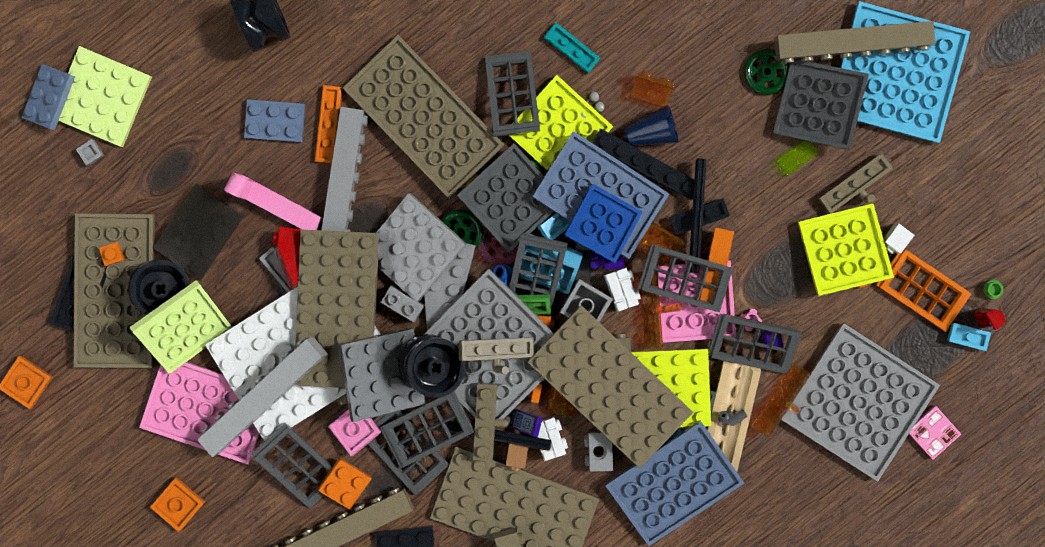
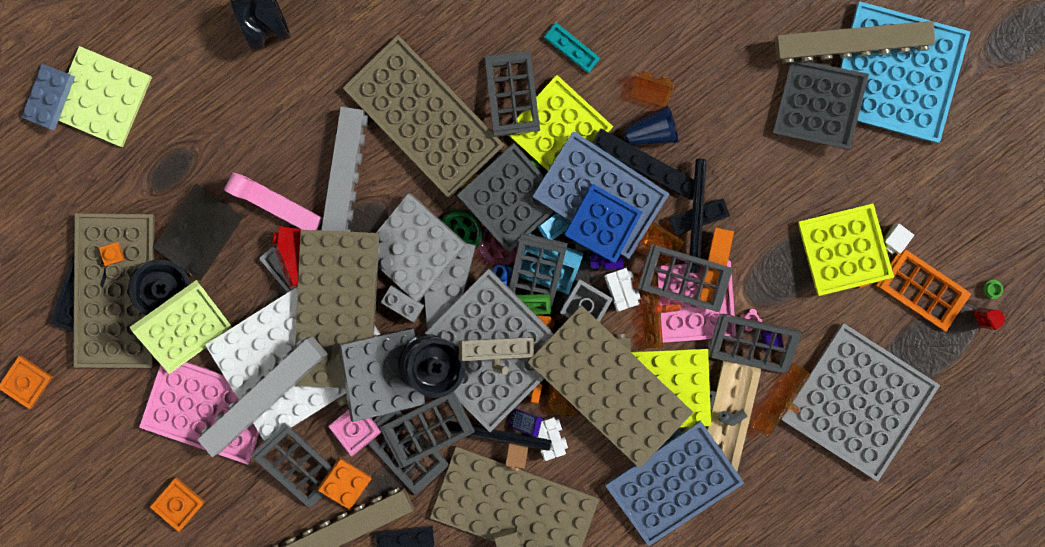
light grey plate [76,139,105,166] -> none
sand blue plate [244,100,305,143] -> none
orange tile [315,85,343,164] -> none
dark tan plate [473,382,510,462] -> none
light grey piece [581,92,604,118] -> none
light grey brick [584,430,613,471] -> none
dark green plate [744,49,789,95] -> none
clear neon green tile [776,141,819,176] -> none
dark tan plate [818,153,893,214] -> none
bright pink tile [909,405,961,459] -> none
medium azure plate [947,323,991,351] -> none

